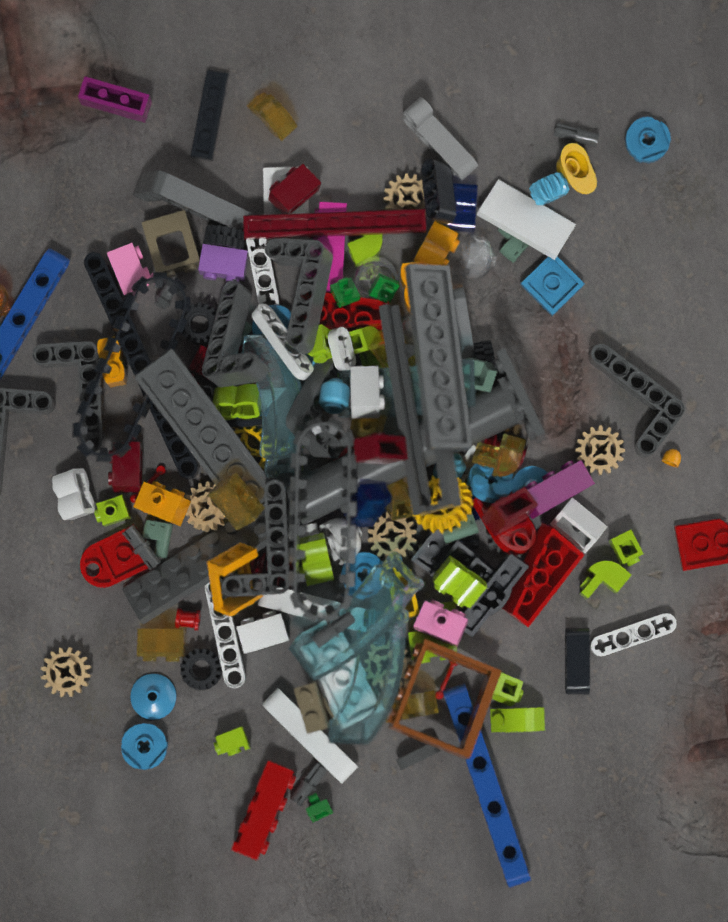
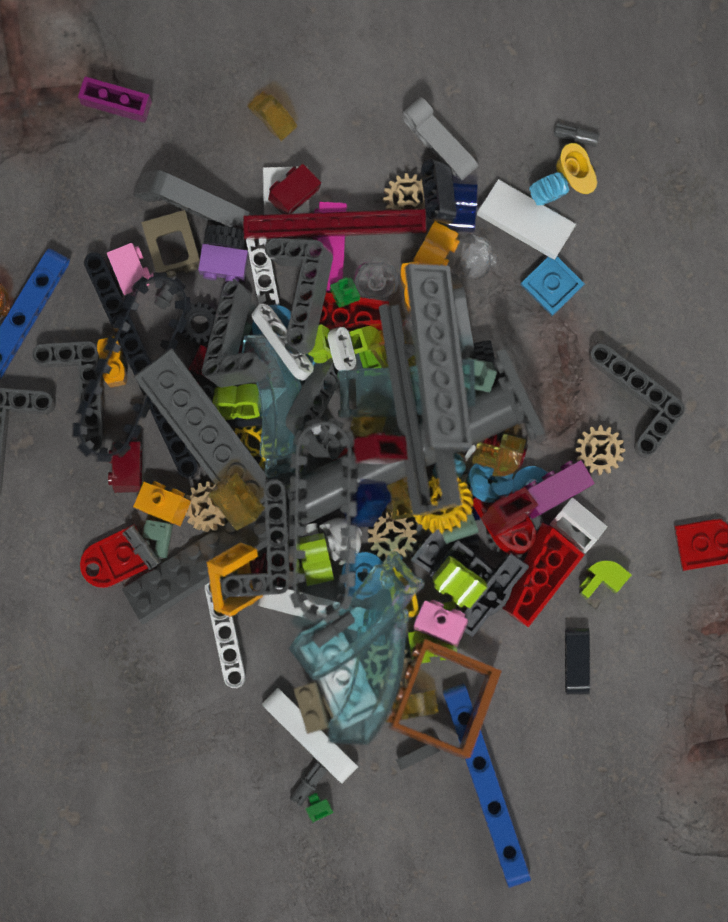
tan gear [41,647,92,697] -> none
white brick [52,468,95,520] -> none
lime brick [94,495,131,527] -> none
dark azure plate [121,723,168,770] -> none
red hinge [130,466,166,503] -> none
dark azure dish [130,674,177,720] -> none
clear yellow brick [137,628,186,662] -> none
red bush [175,608,201,631] -> none
black tyre [180,649,222,690] -> none
black tile [190,70,229,161] -> none
lime brick [213,726,251,757] -> none
red wedge [231,760,297,861] -> none
white brick [237,611,289,654] -> none
medium azure head [319,378,350,414] -> none
lime brick [347,235,383,268] -> none
white brick [350,366,384,419] -> none
green tile [368,273,400,304] -> none
red hinge [435,661,458,700] -> none
lime brick [490,707,545,732] -> none
lime brick [492,673,524,707] -> none
sand green piece [497,228,529,263] -> none
white beam [590,613,677,656] -> none
lime brick [608,530,644,567] -> none
dark azure plate [625,117,671,163] -> none
light orange hinge [661,449,681,467] -> none

